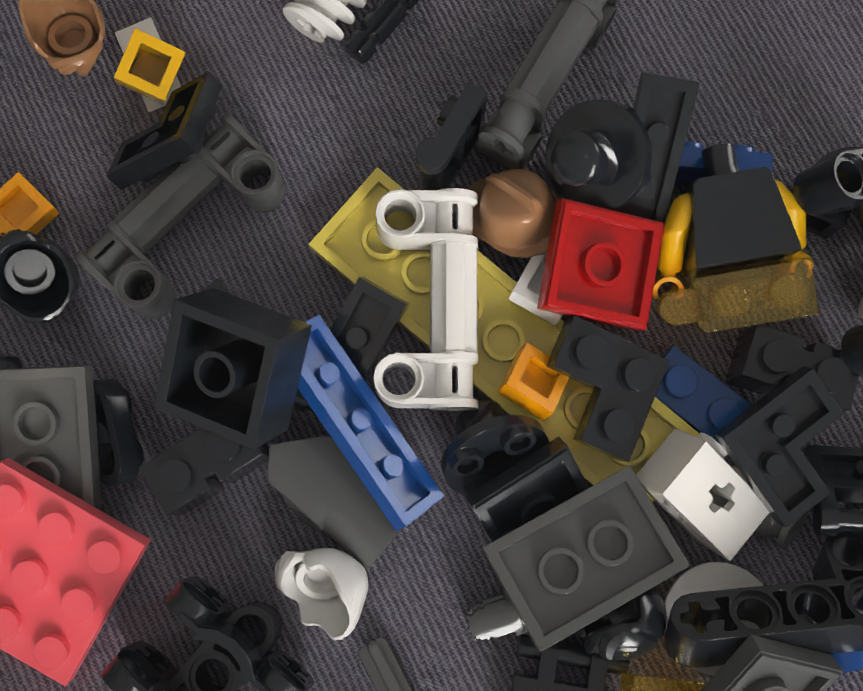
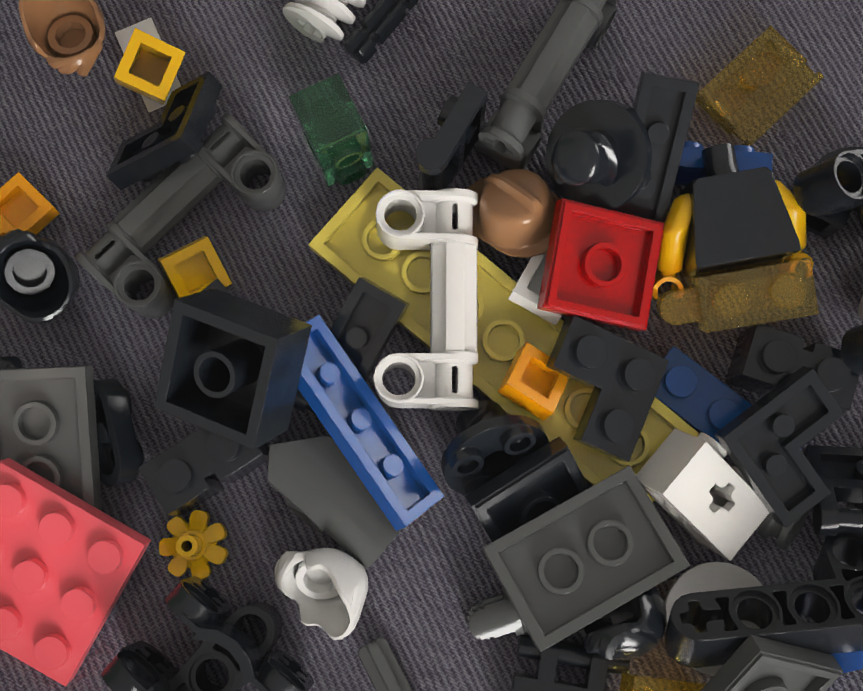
none -> yellow plate [157,236,232,298]
none -> yellow plant [159,510,229,579]
none -> clear green brick [288,73,374,187]
none -> clear yellow plate [695,25,824,147]

